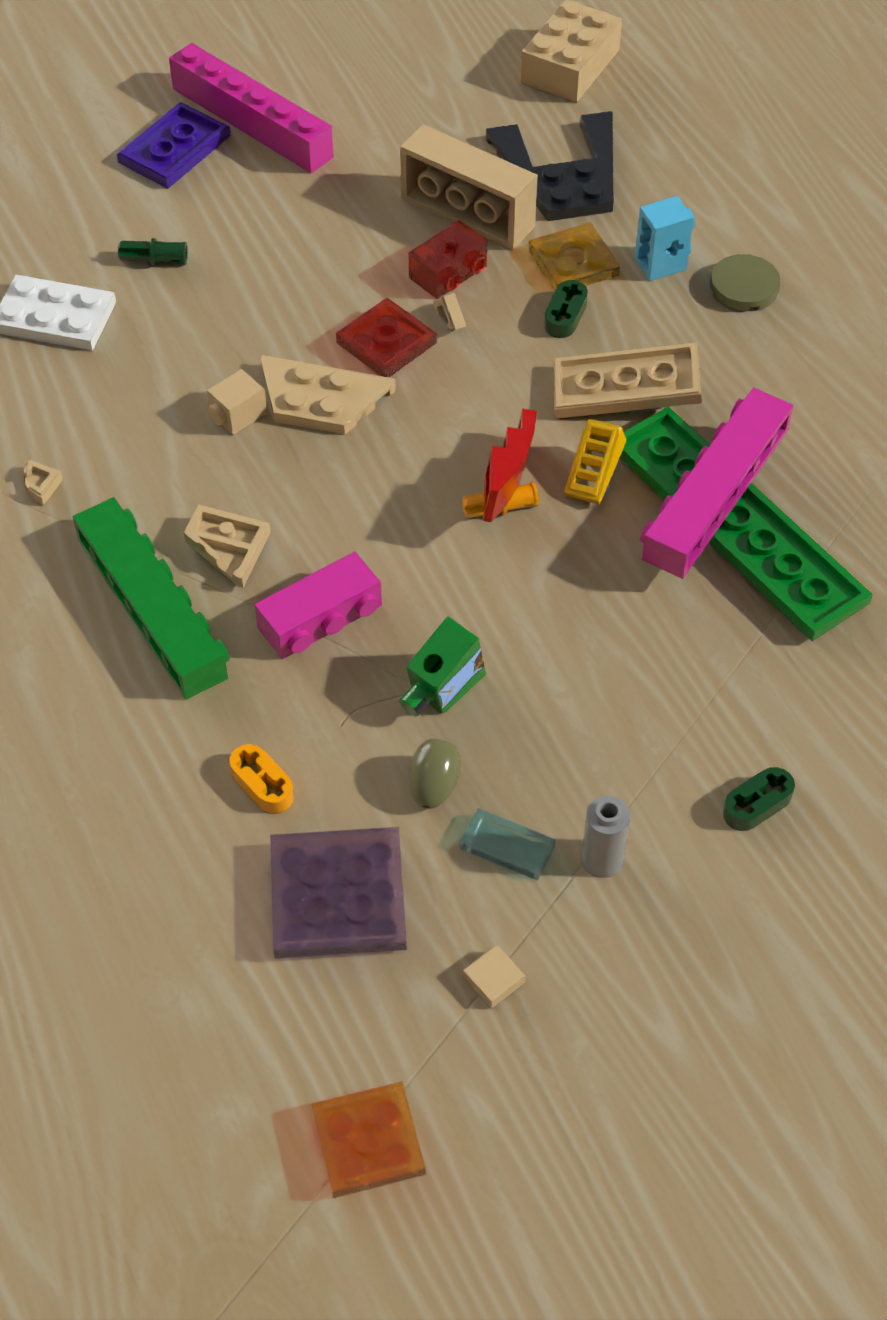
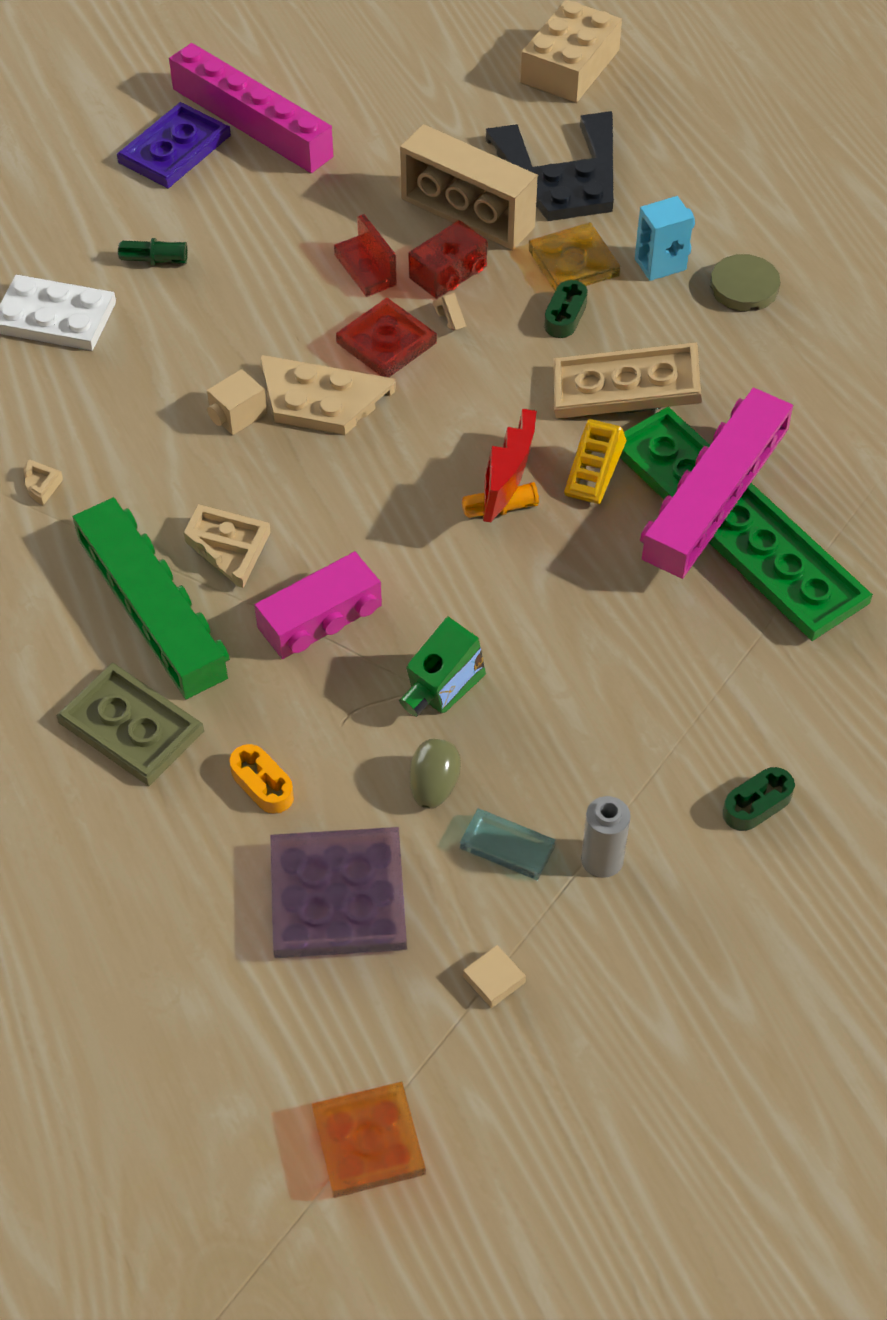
none -> olive tile [56,662,204,786]
none -> clear red panel [334,214,397,297]

